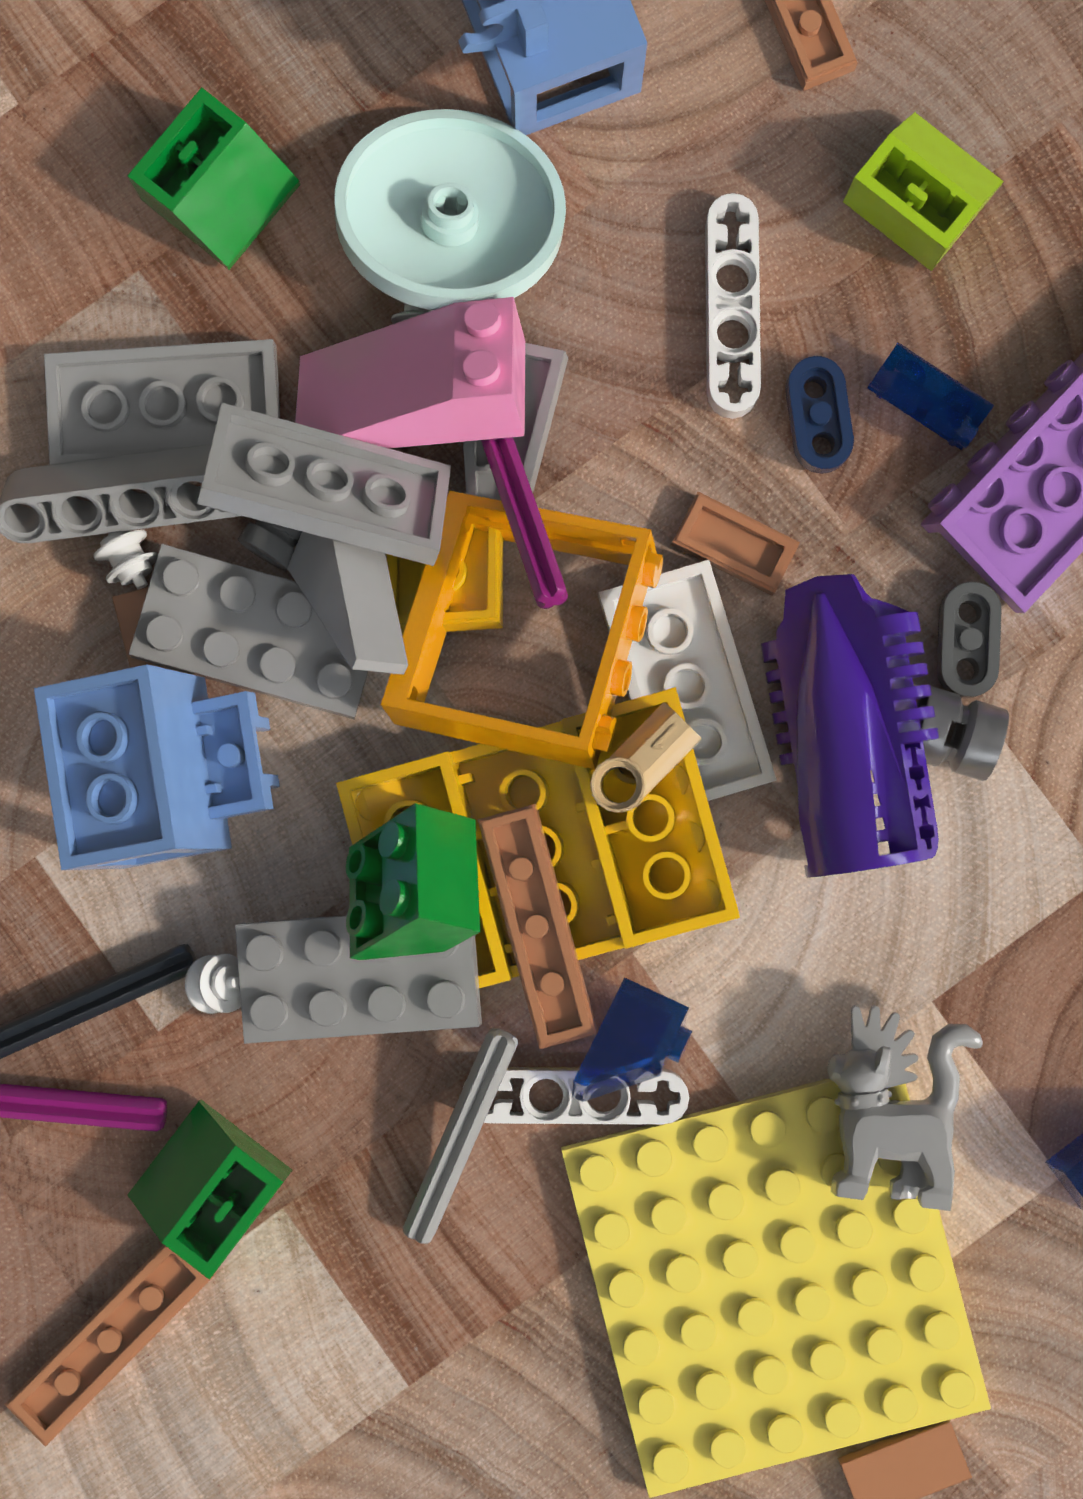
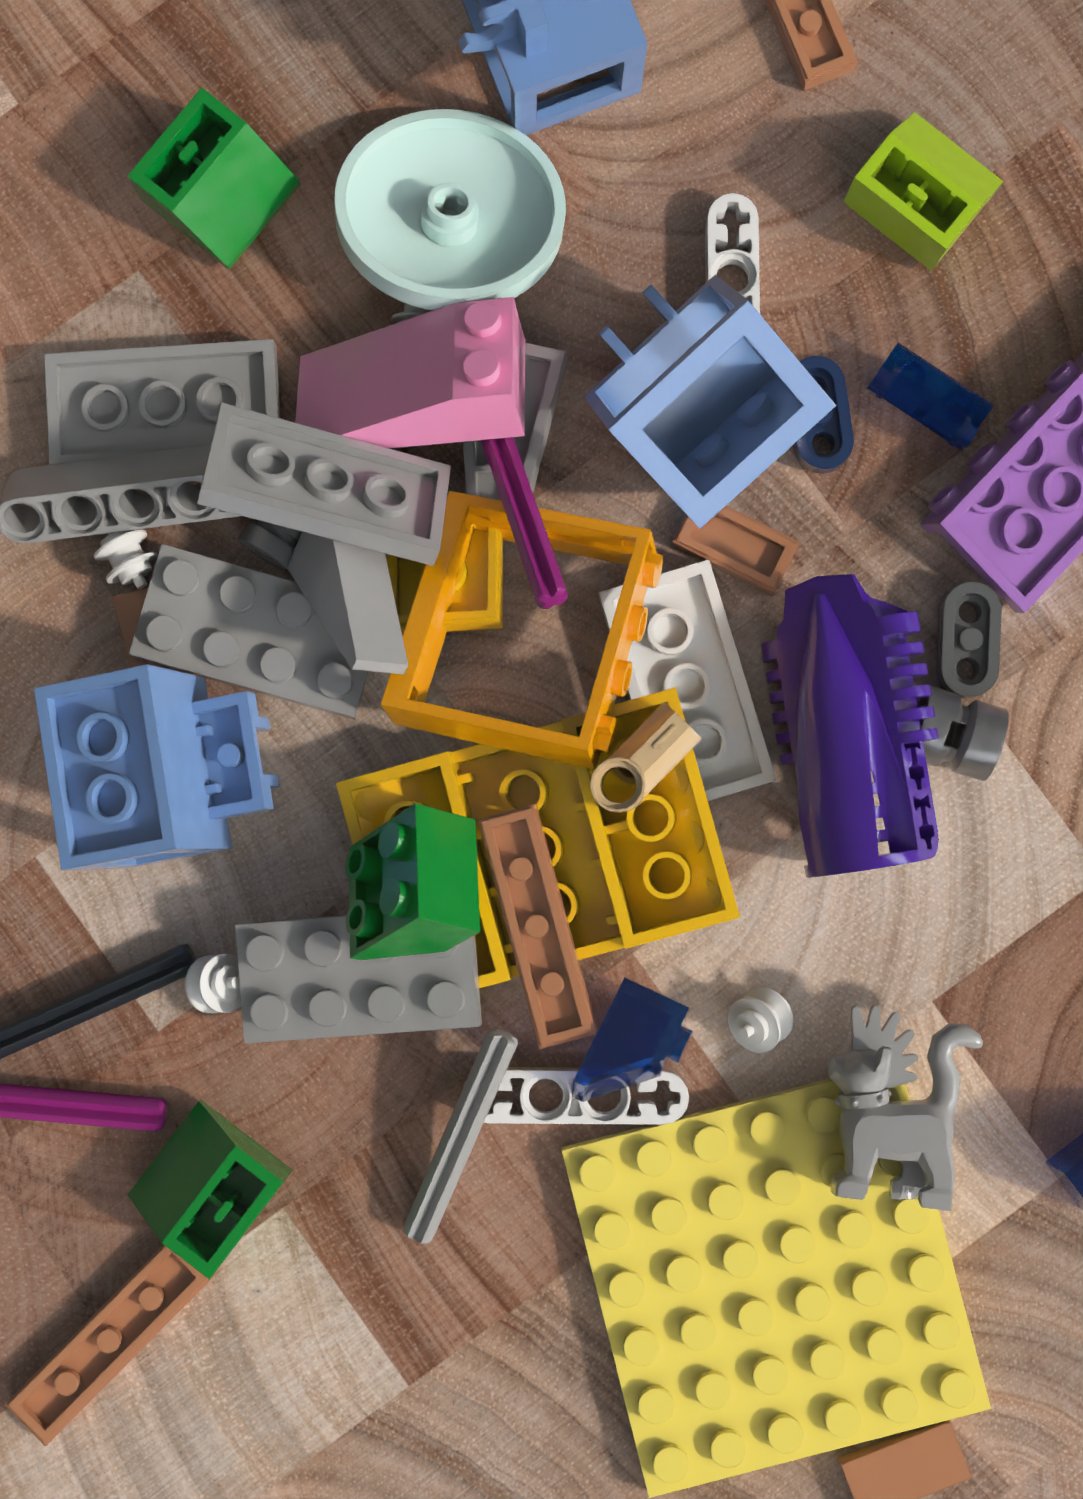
none -> medium blue piece [584,275,836,529]
none -> white wheel [728,987,794,1053]

